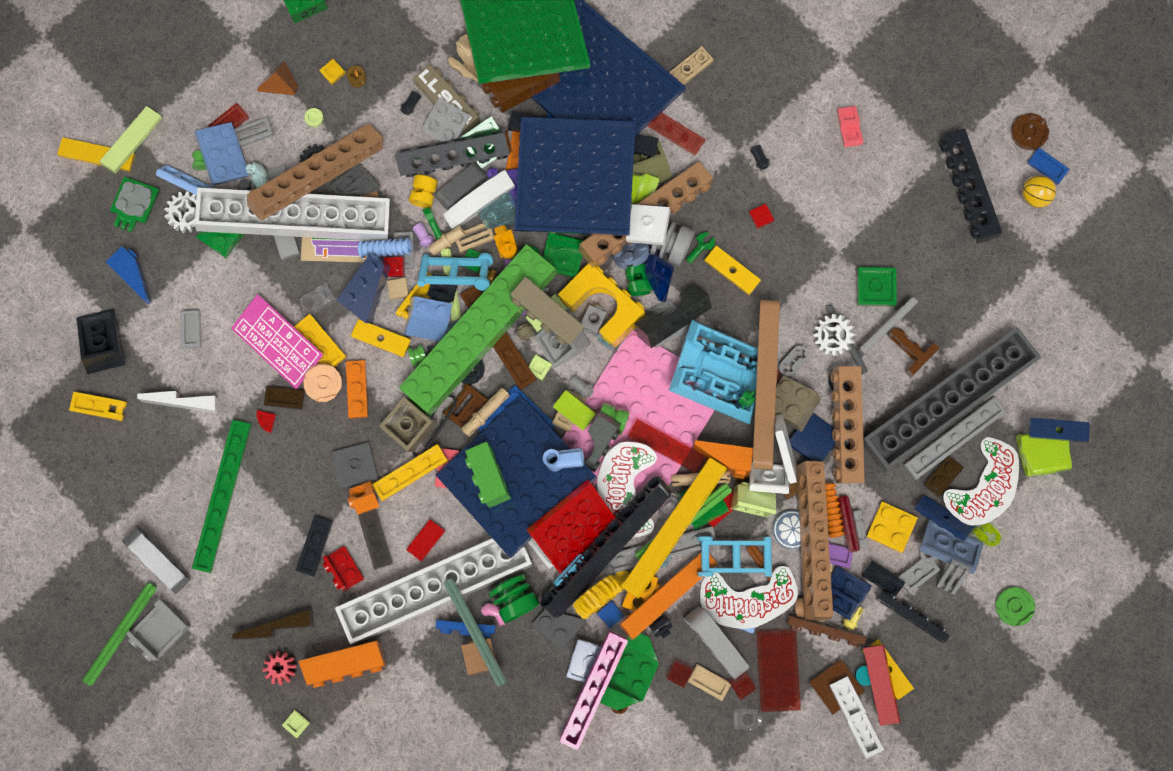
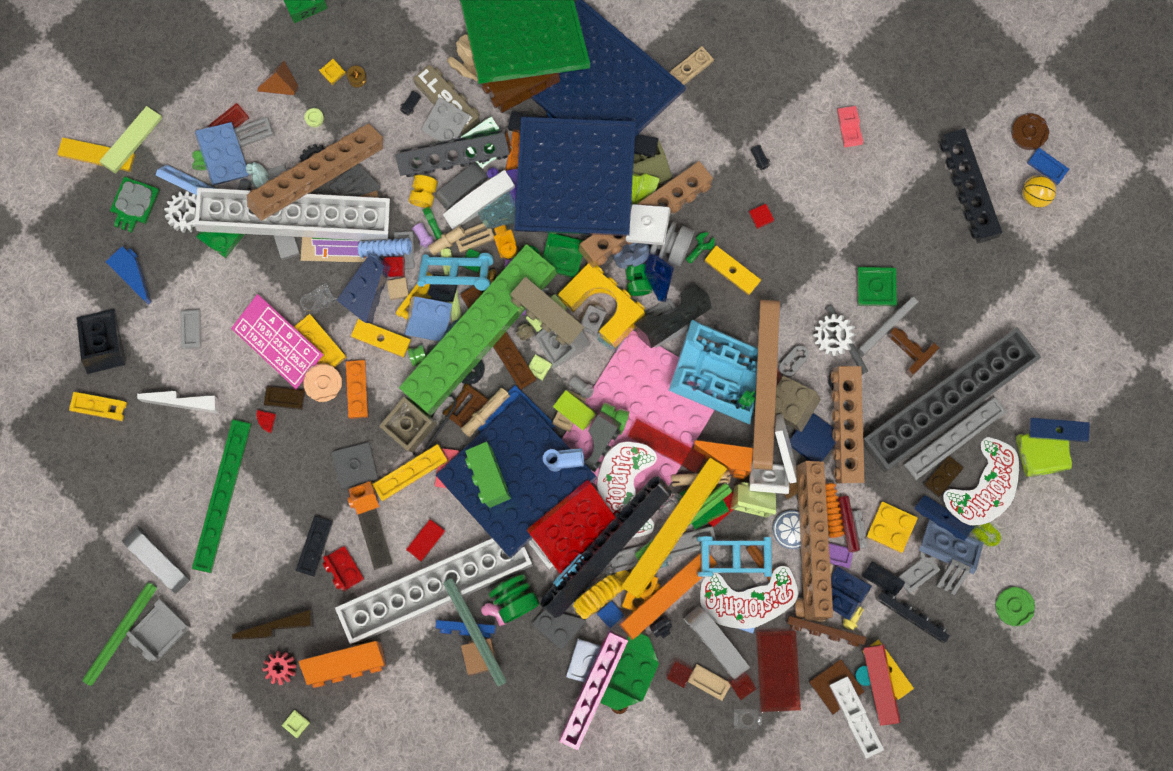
clear red tile [647,113,706,156] -> none

